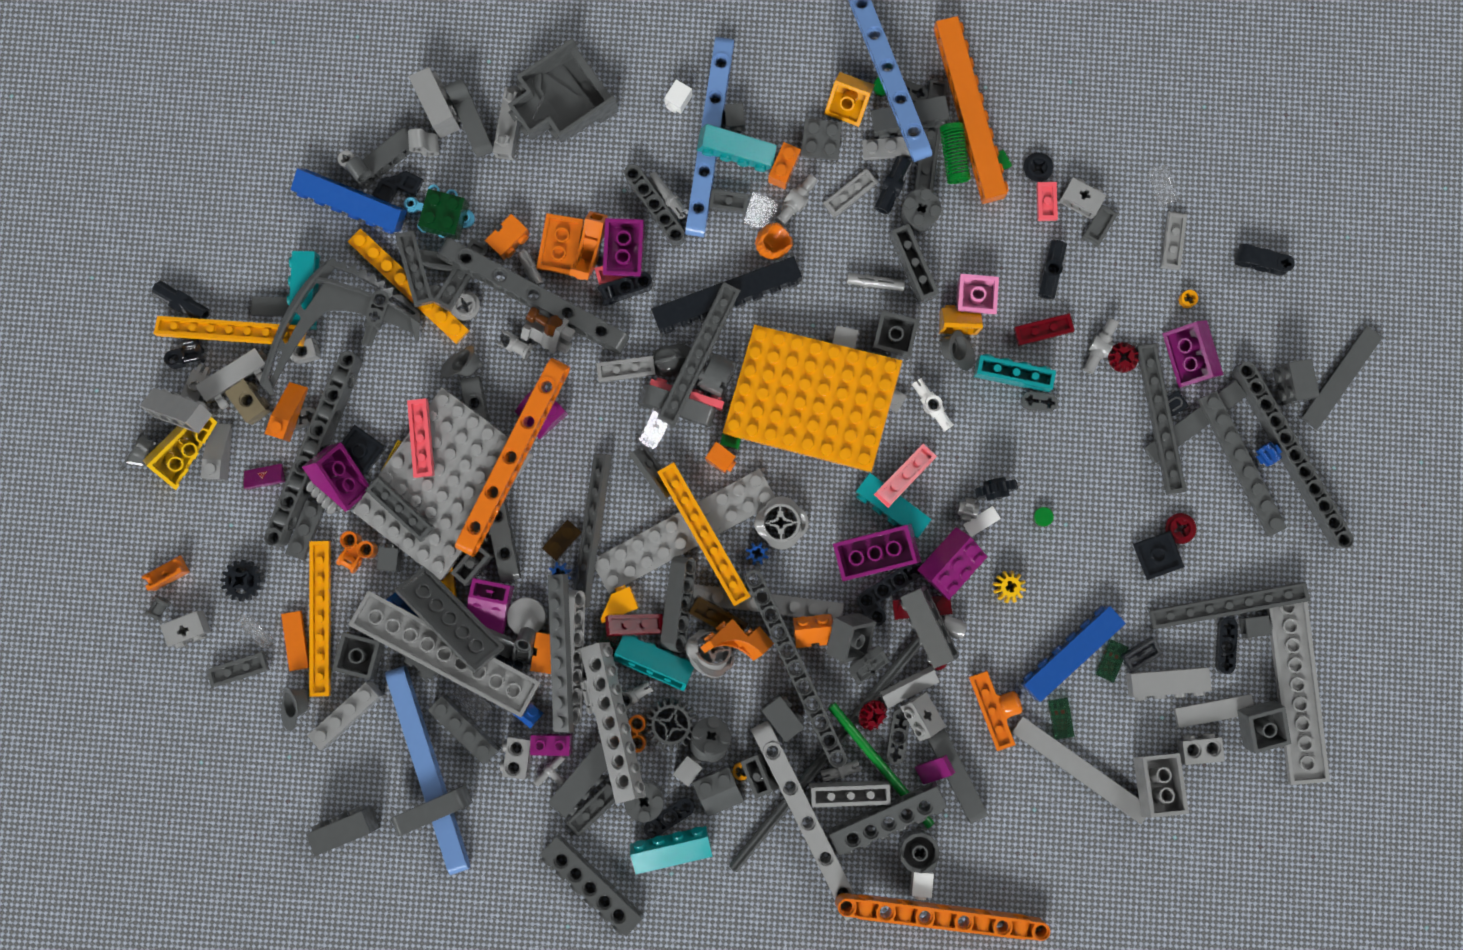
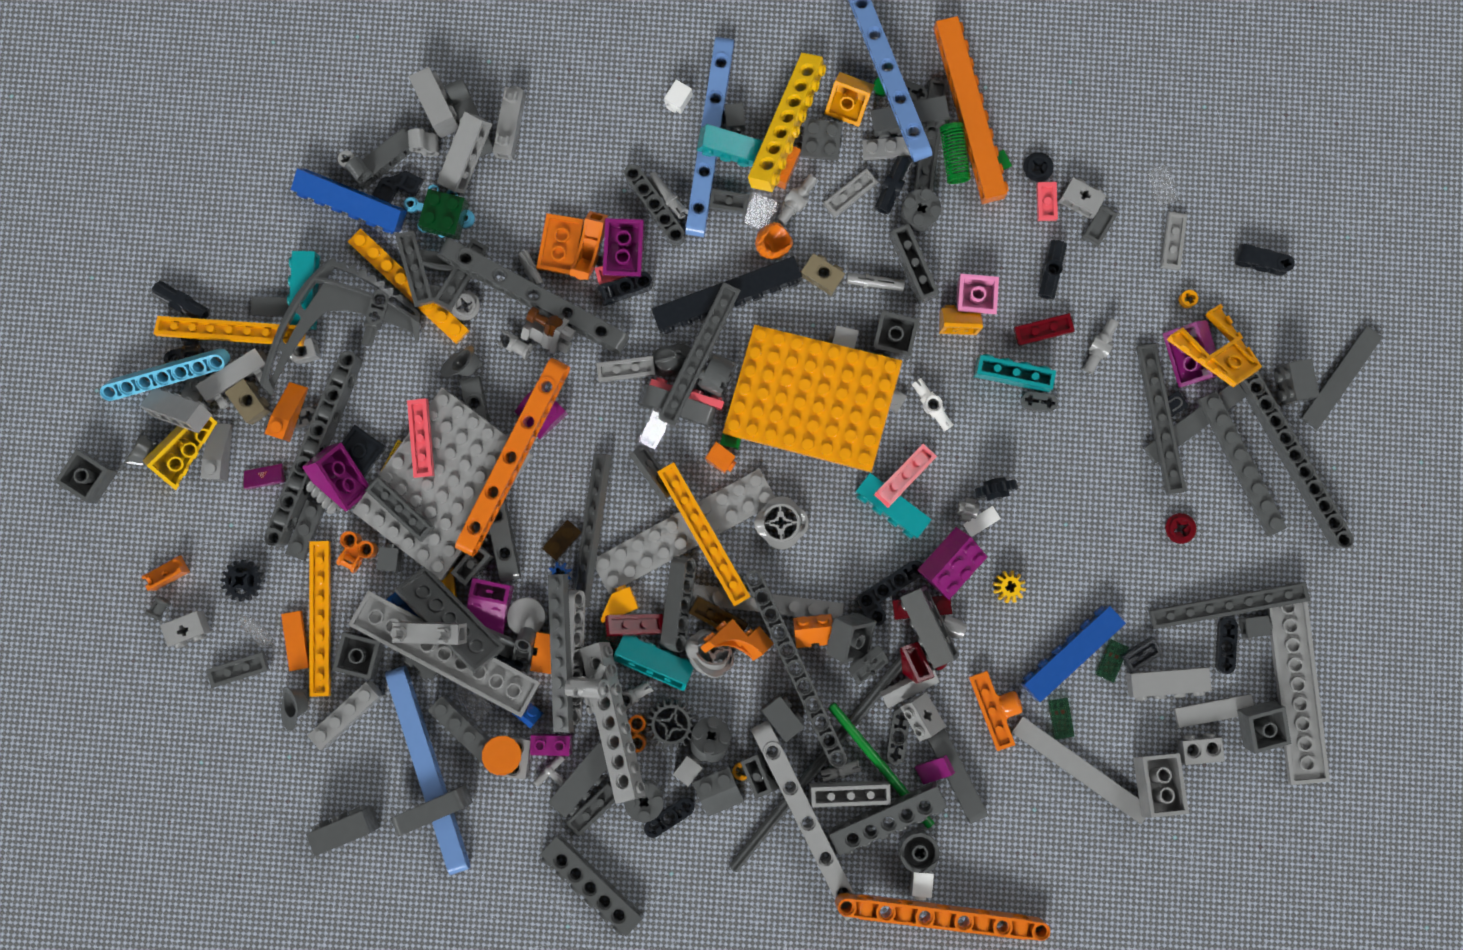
orange brick [485,214,530,260] -> none
dark grey panel [508,38,619,143] -> none
teal brick [630,826,713,874] -> none
blue gear [746,542,769,565] -> none
magenta brick [833,524,921,582] -> none
dark red gear [859,700,887,731] -> none
dark grey piece [939,330,975,371] -> none
green tile [1033,507,1054,527] -> none
dark red gear [1108,342,1139,373] -> none
black tile [1133,531,1185,580] -> none
blue gear [1256,442,1282,467] -> none
none -> dark grey brick [54,449,118,504]
none -> medium azure beam [100,349,230,401]
none -> light grey brick [390,621,467,645]
none -> light grey brick [437,112,493,194]
none -> orange tile [482,736,521,775]
none -> light grey piece [565,663,610,699]
none -> yellow brick [748,52,826,192]
none -> dark tan brick [801,253,845,296]
none -> dark red slope [900,642,935,684]
none -> light orange wing [1167,304,1262,387]

